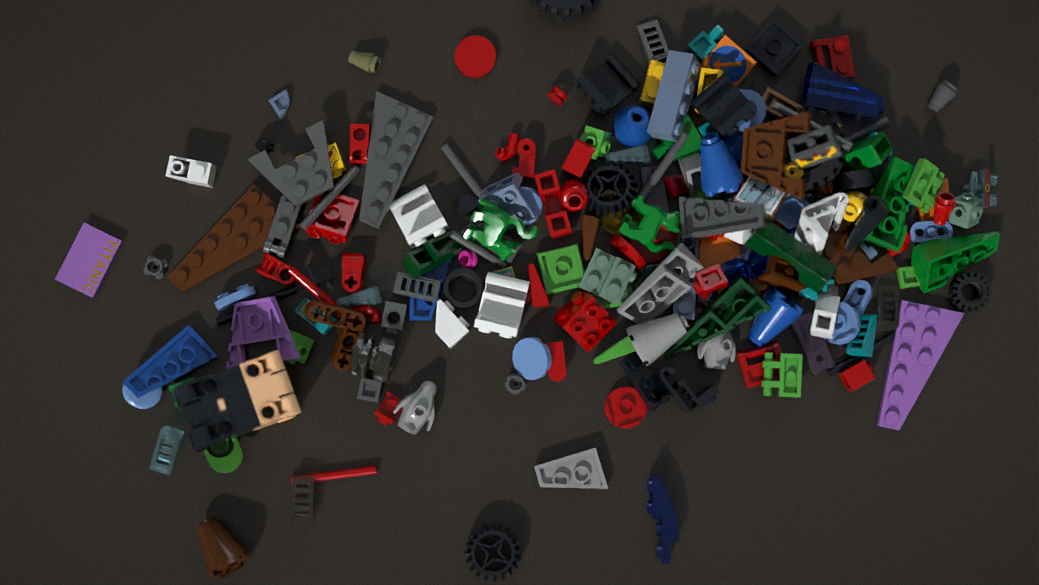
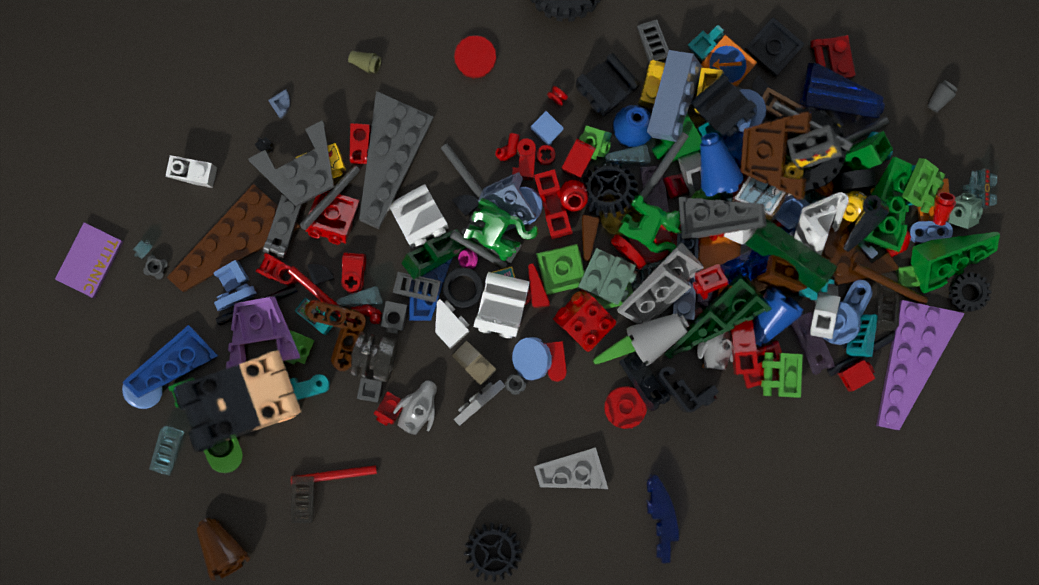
none -> clear light blue plate [133,240,153,259]
none -> medium blue panel [214,260,250,292]
none -> teal leg [290,374,330,400]
none -> dark tan slope [452,340,497,385]
none -> light grey plate [454,380,505,426]
none -> medium blue panel [531,111,563,146]
none -> red bush [537,145,556,165]
none -> red slope [730,320,758,375]
none -> reddish brown bar [852,262,928,305]

